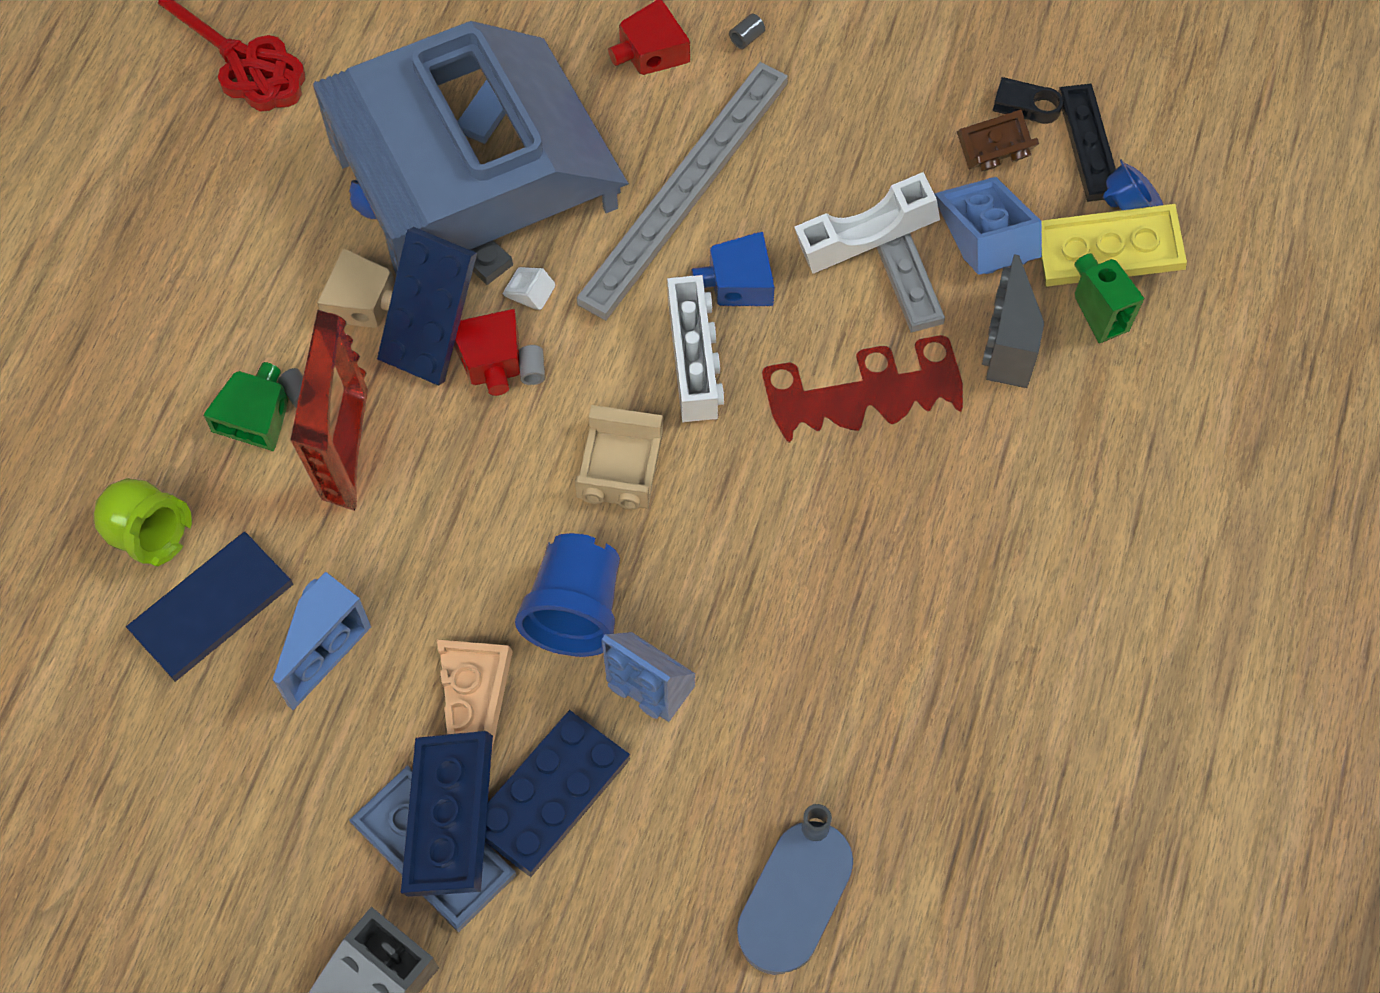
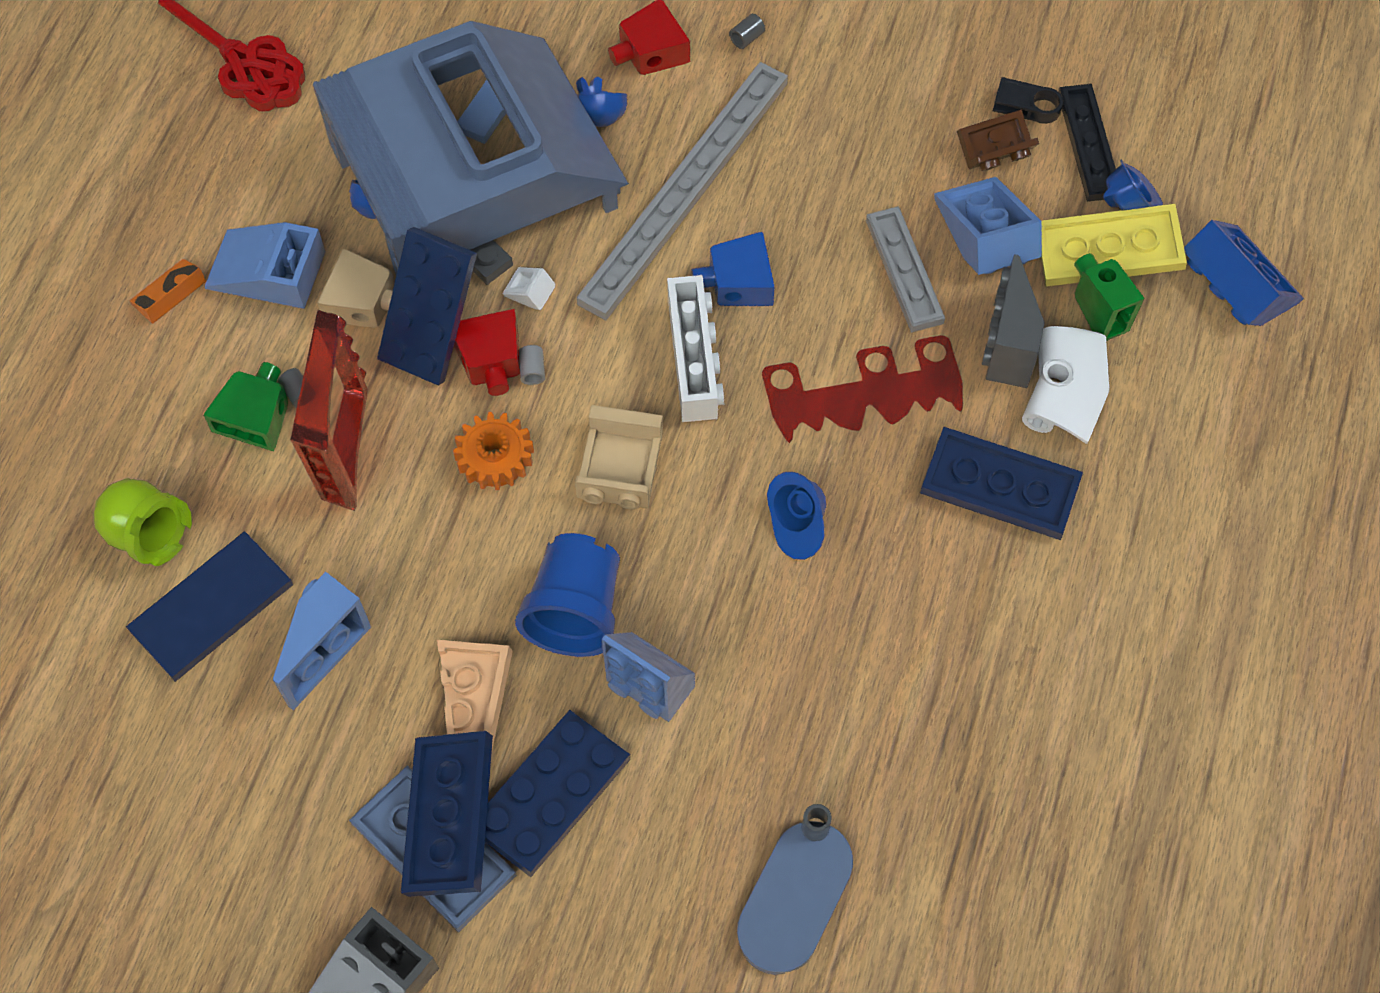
white arch [795,172,940,274] -> none
none -> orange slope [129,259,206,324]
none -> medium blue slope [205,222,326,309]
none -> orange gear [453,412,534,490]
none -> blue piece [576,77,627,127]
none -> blue piece [767,472,826,560]
none -> dark blue plate [920,427,1083,540]
none -> white panel [1022,326,1109,444]
none -> blue slope [1184,220,1304,326]

